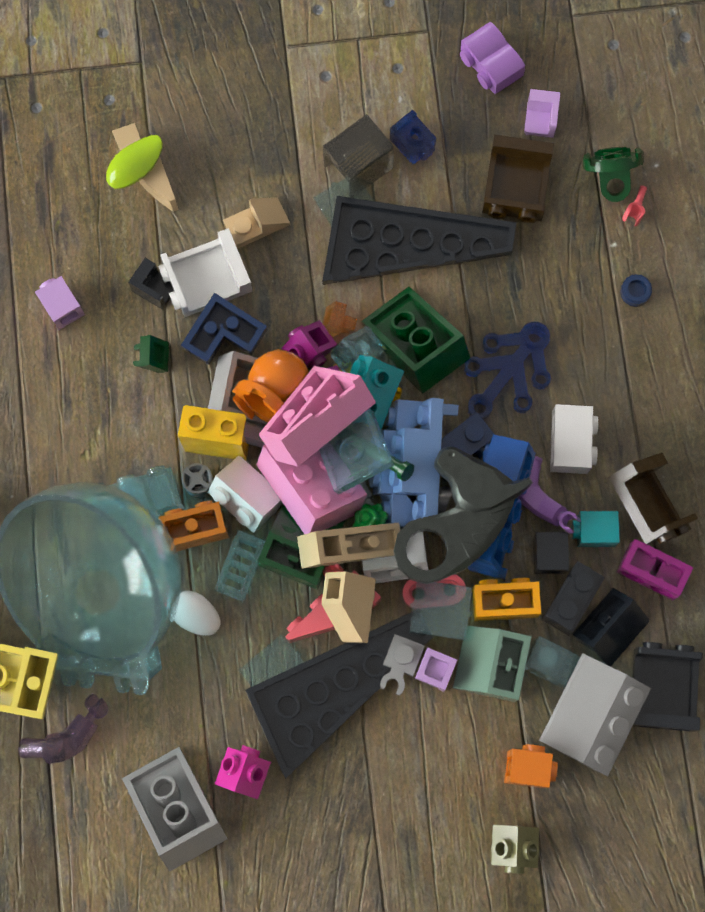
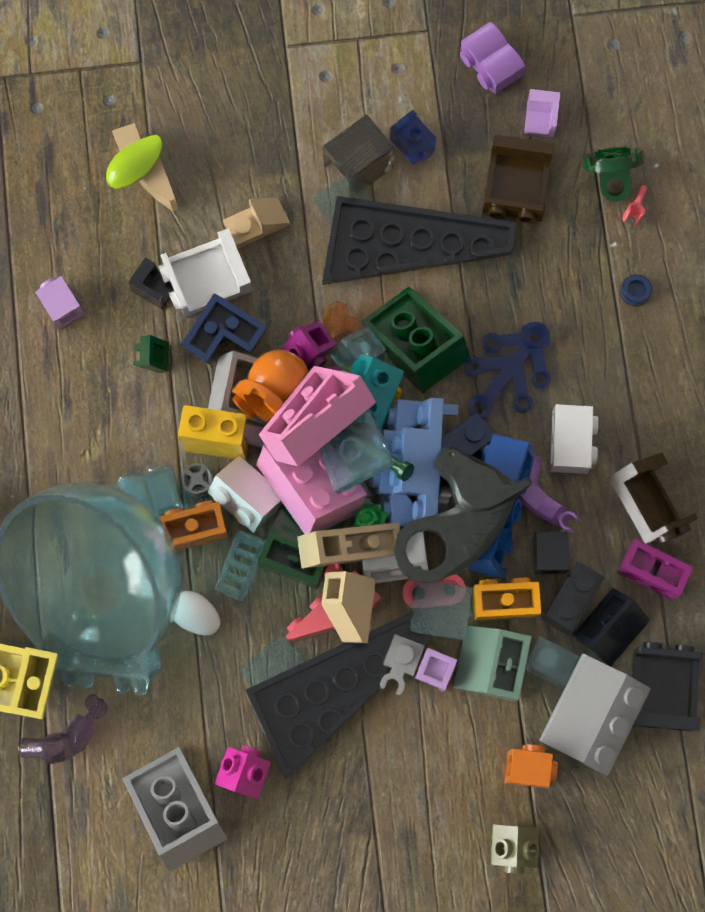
teal brick [571,511,620,547] -> none

